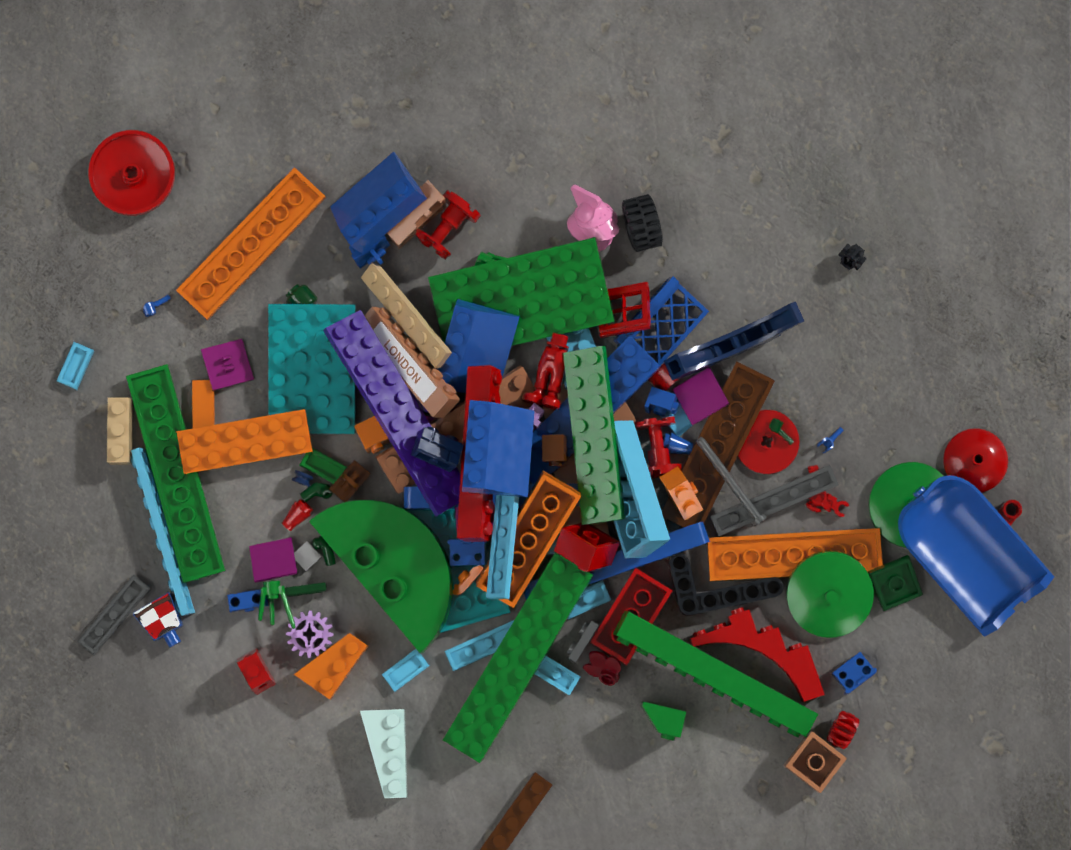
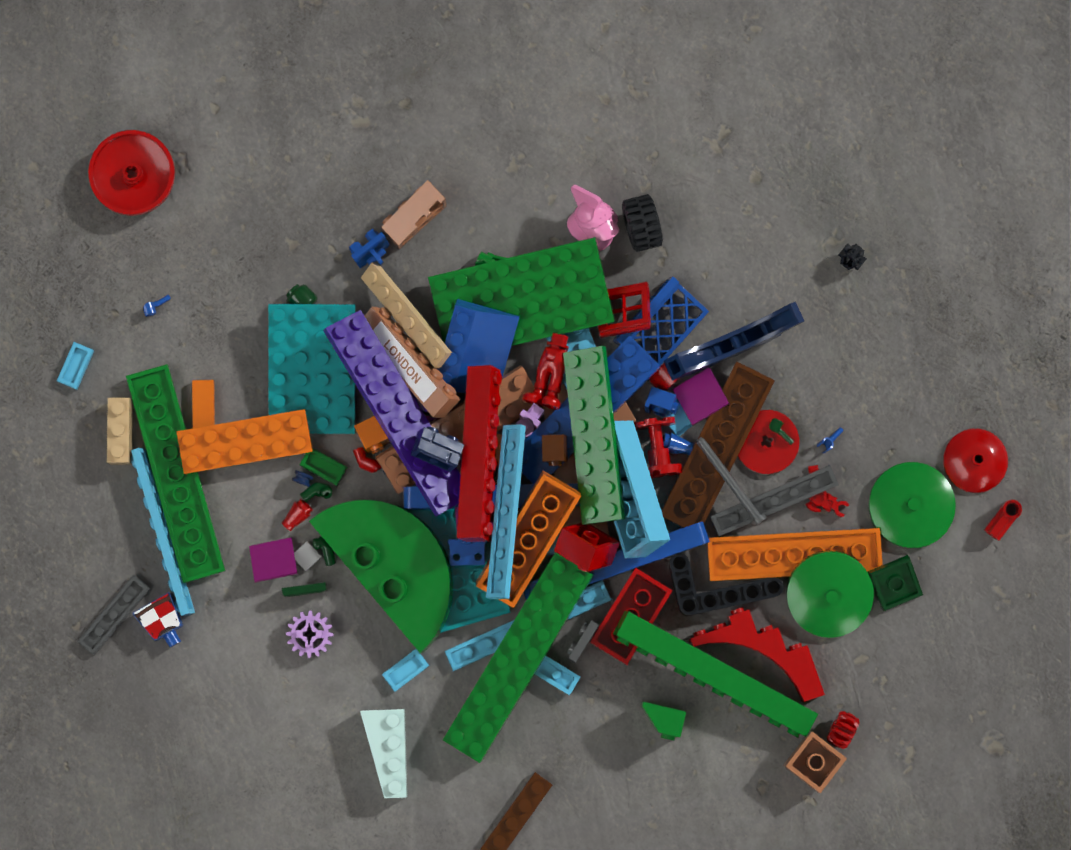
orange plate [176,167,326,320] -> none
magenta piece [201,339,254,391] -> none
blue piece [227,589,269,612] -> none
red torso [237,648,276,695] -> none
green plant [258,581,296,629] -> none
orange wedge [294,633,368,700] -> none
reddish brown hips [329,460,371,503] -> none
blue slope [330,152,427,254] -> none
red piece [415,190,481,260] -> none
orange piece [453,565,484,595] -> none
blue slope [462,400,535,498] -> none
dark red plate [583,651,622,686] -> none
orange brick [659,466,703,520] -> none
blue piece [832,652,877,695] -> none
blue panel [898,476,1054,637] -> none
none -> red arm [353,447,381,473]

